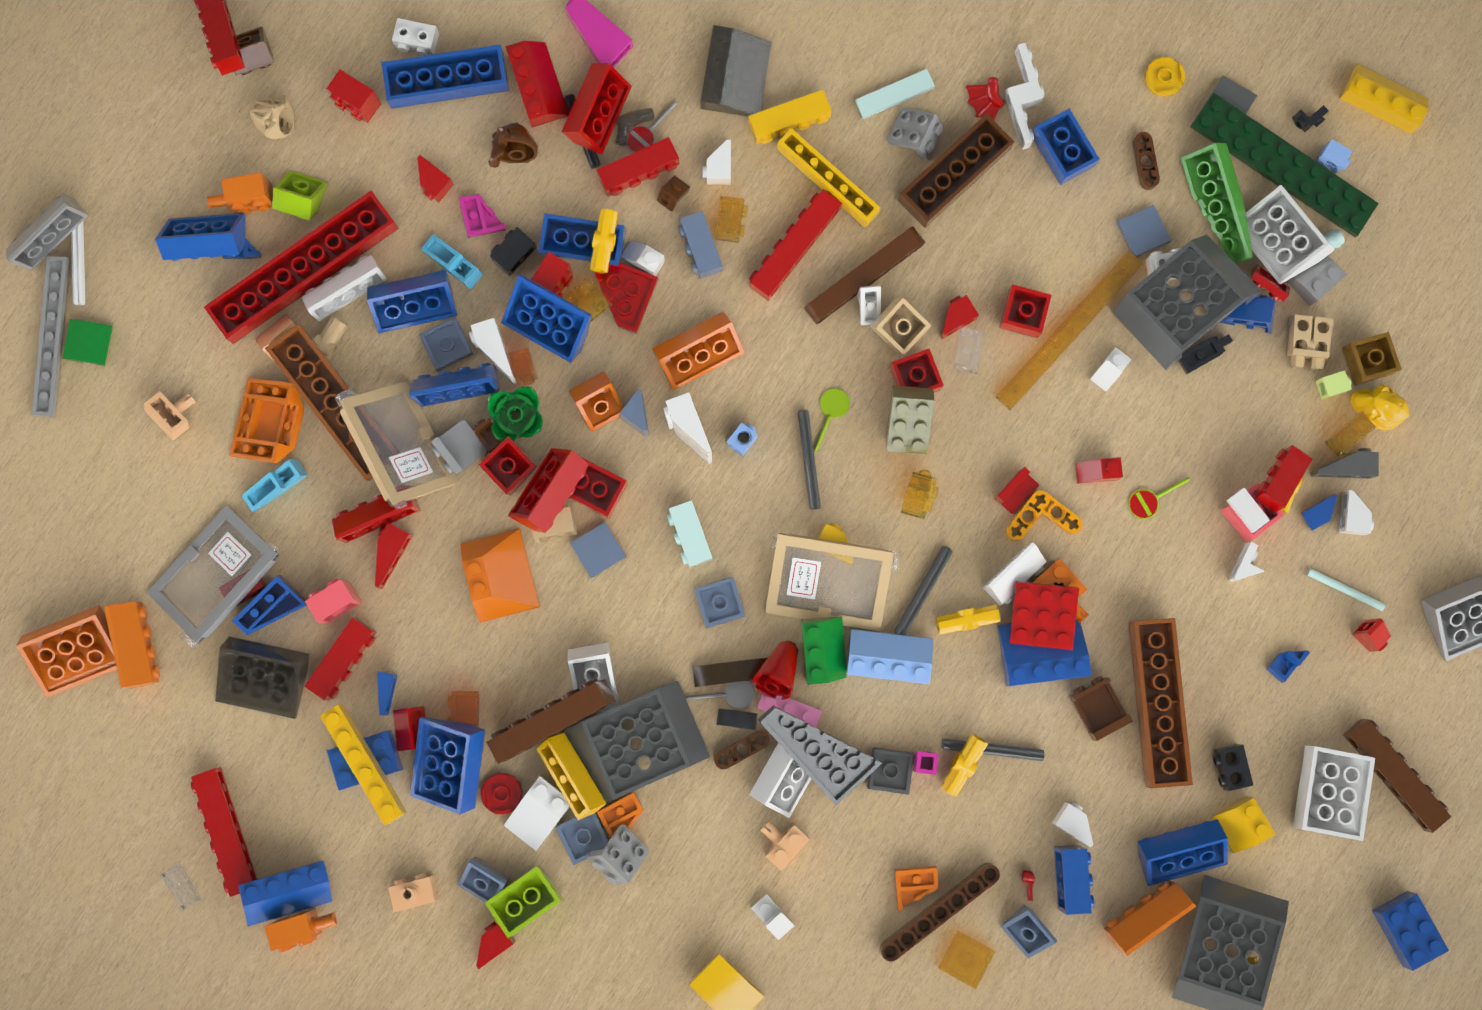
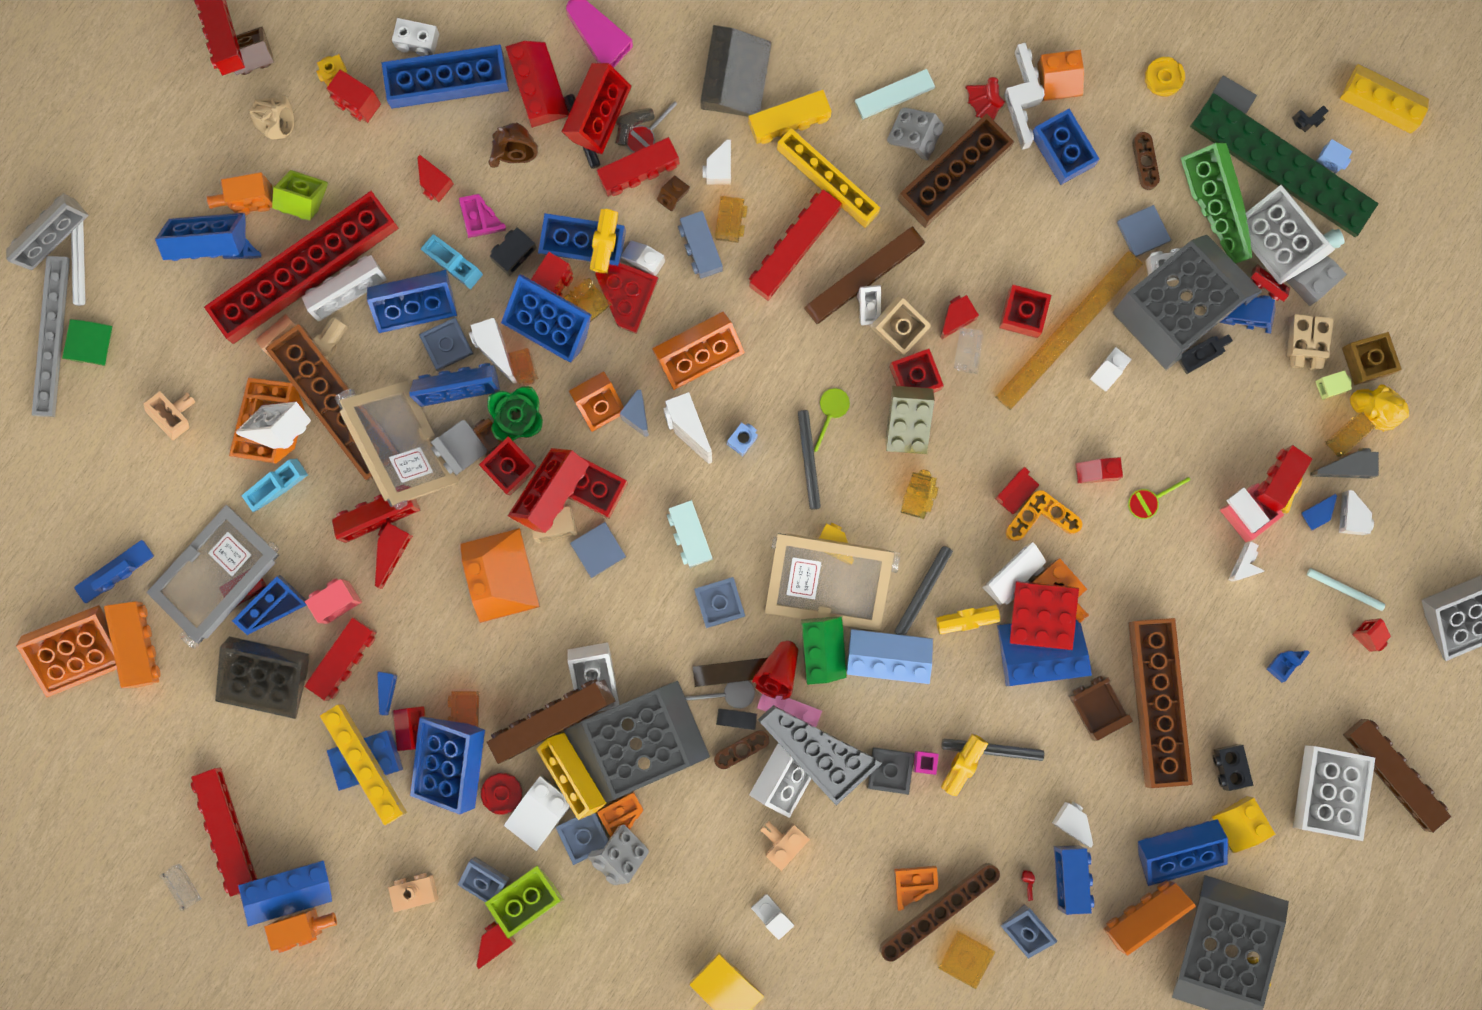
blue brick [1372,891,1449,971] -> none
none -> blue bracket [74,540,154,603]
none -> white slope [236,402,311,449]
none -> yellow brick [316,54,348,86]
none -> orange slope [1037,49,1084,101]

